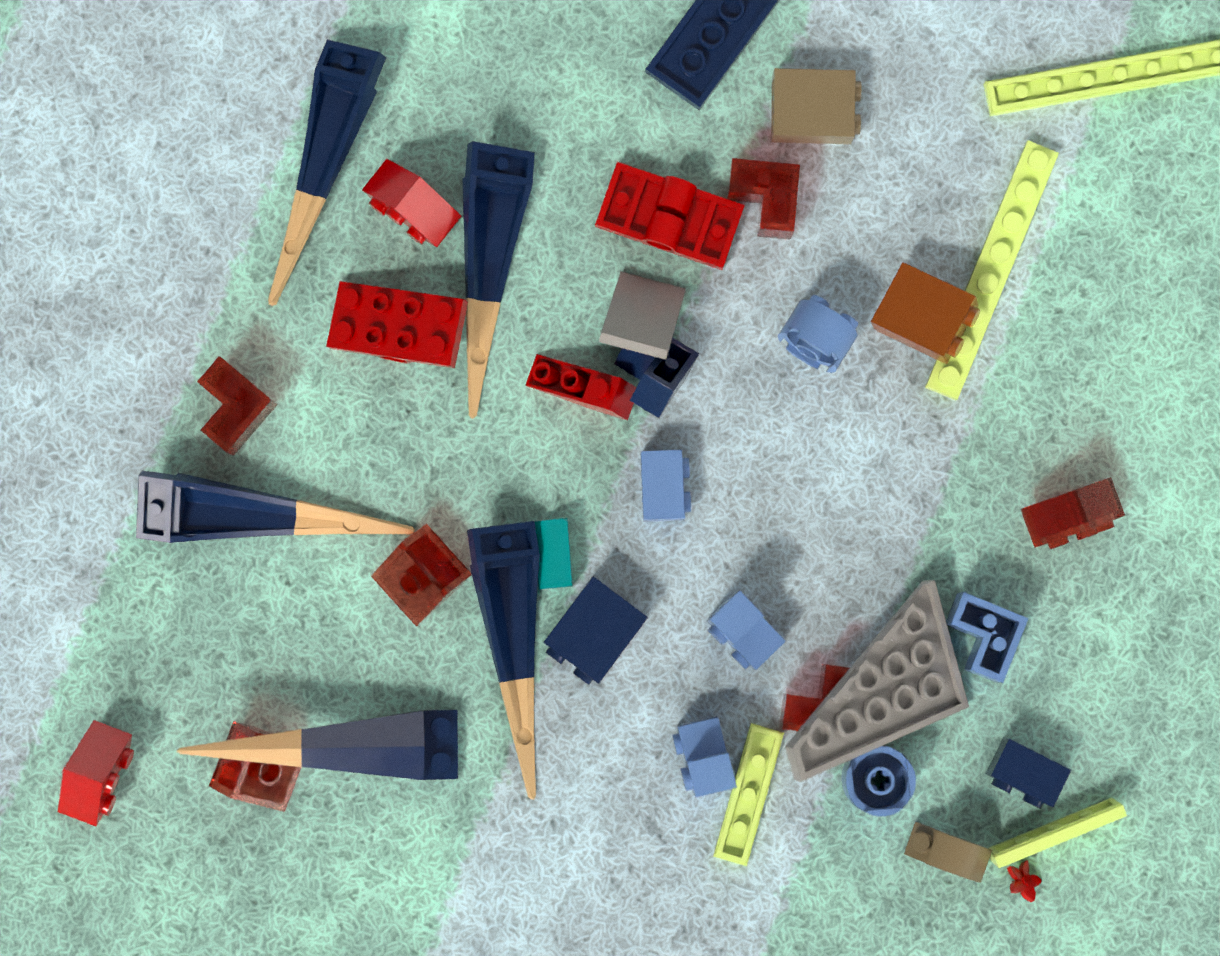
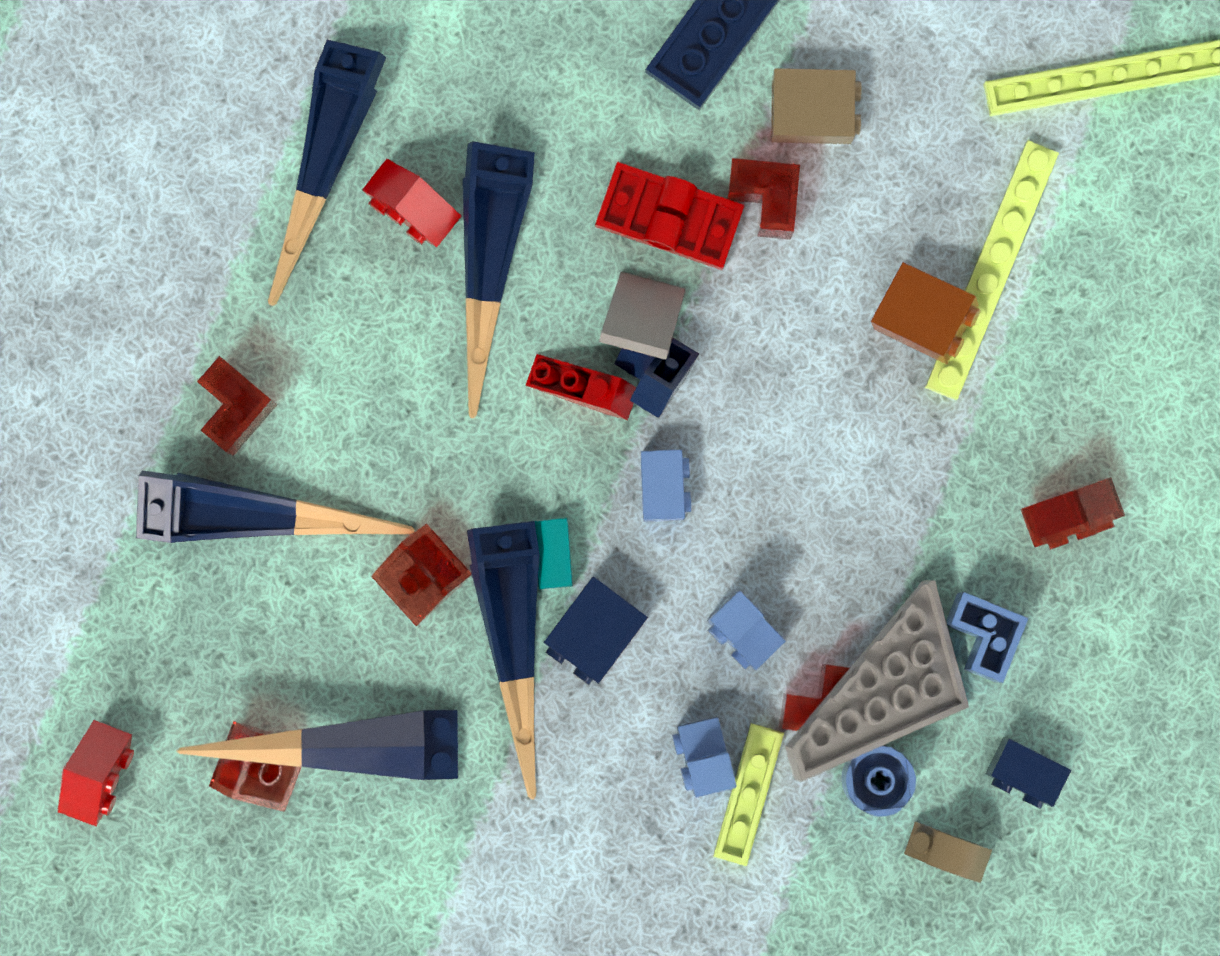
red plate [326,281,468,368] -> none
medium blue brick [778,295,858,373] -> none
yellowish green tile [988,798,1127,868] -> none
red plant [1006,860,1042,902] -> none

